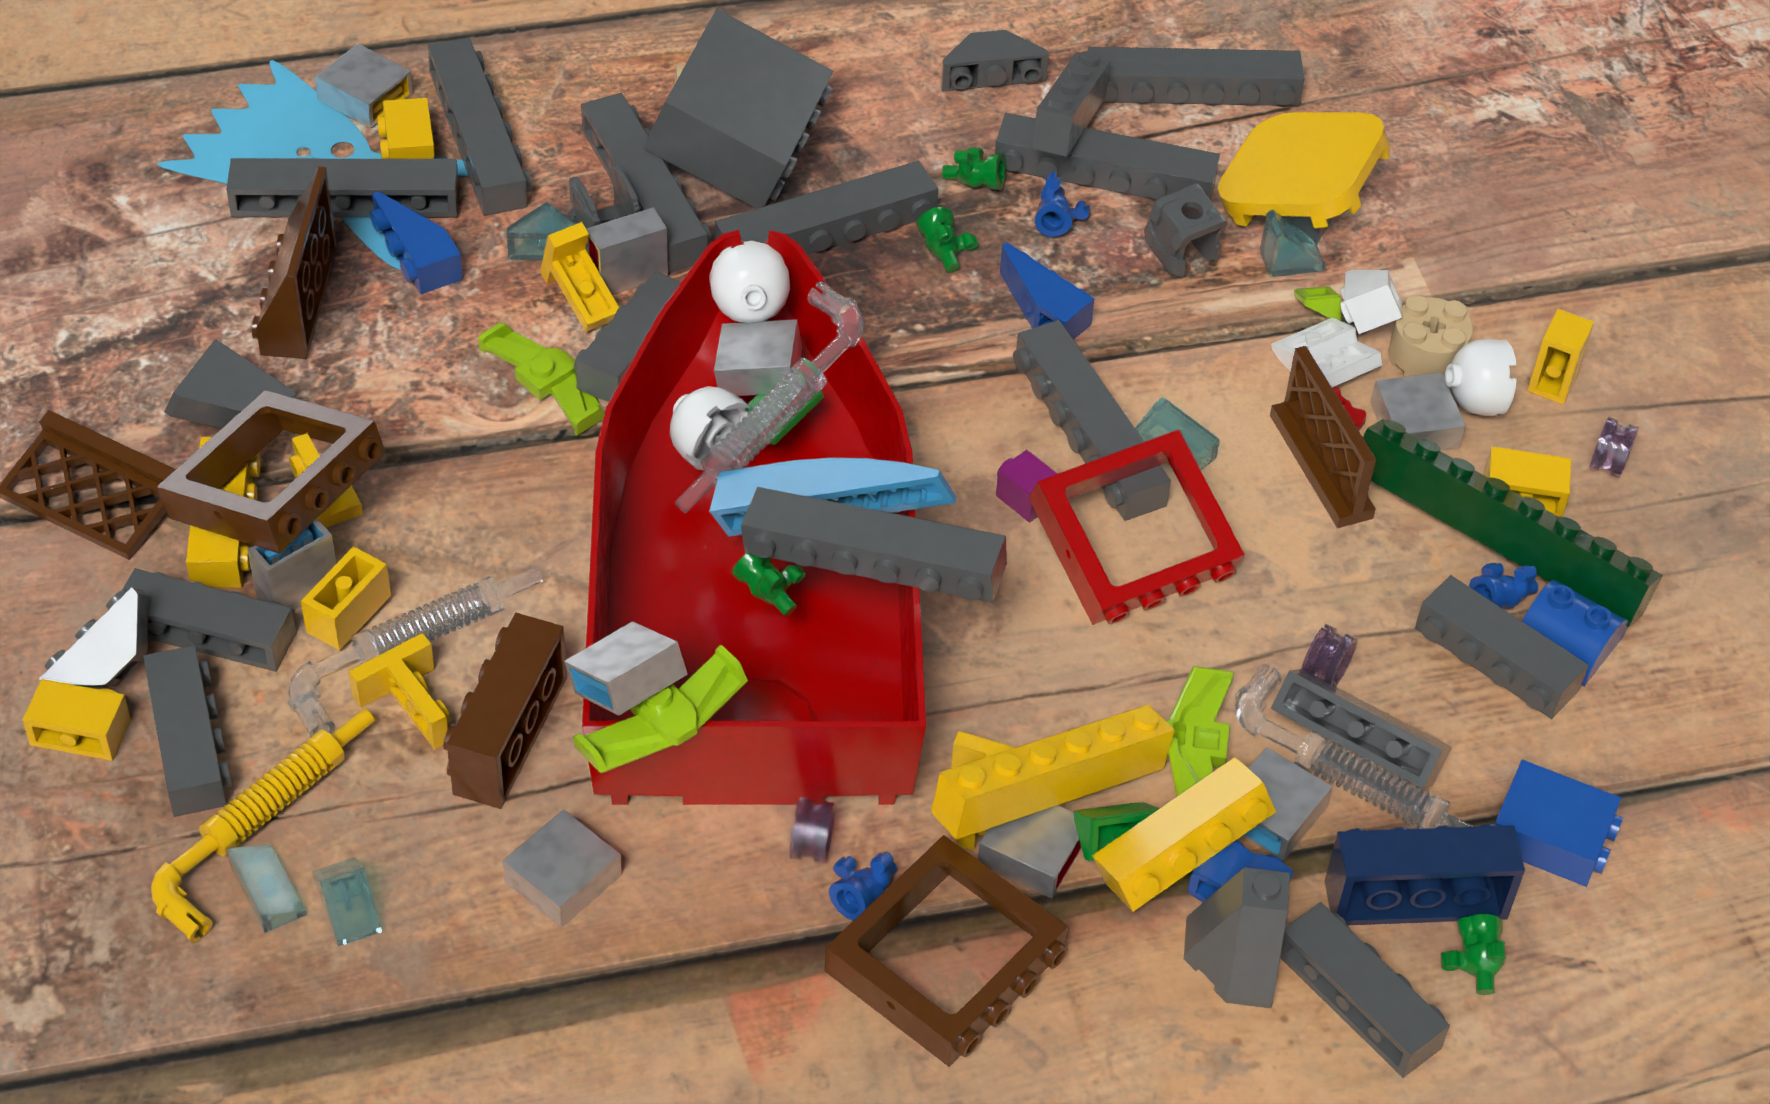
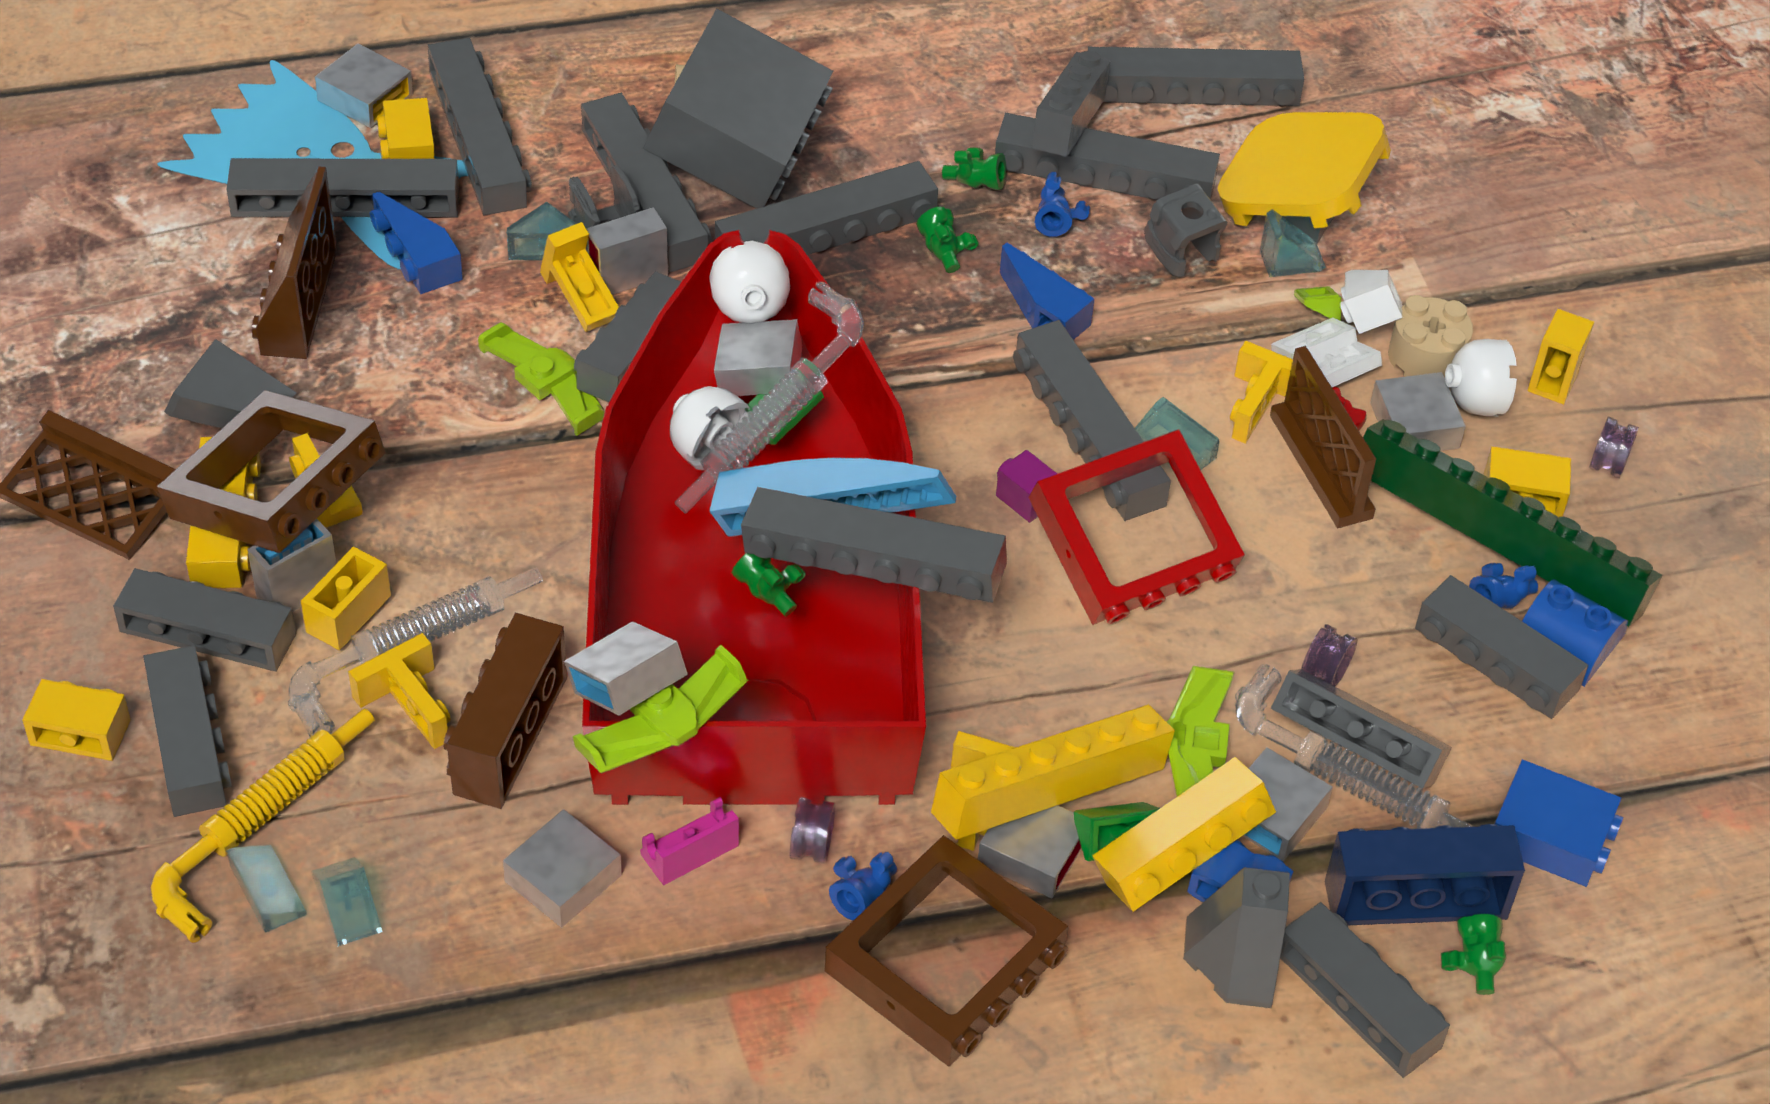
slope [39,587,149,686] -> none
dark grey slope [941,30,1049,92] -> none
none -> dark pink hinge [640,797,739,886]
none -> yellow bracket [1230,340,1293,444]

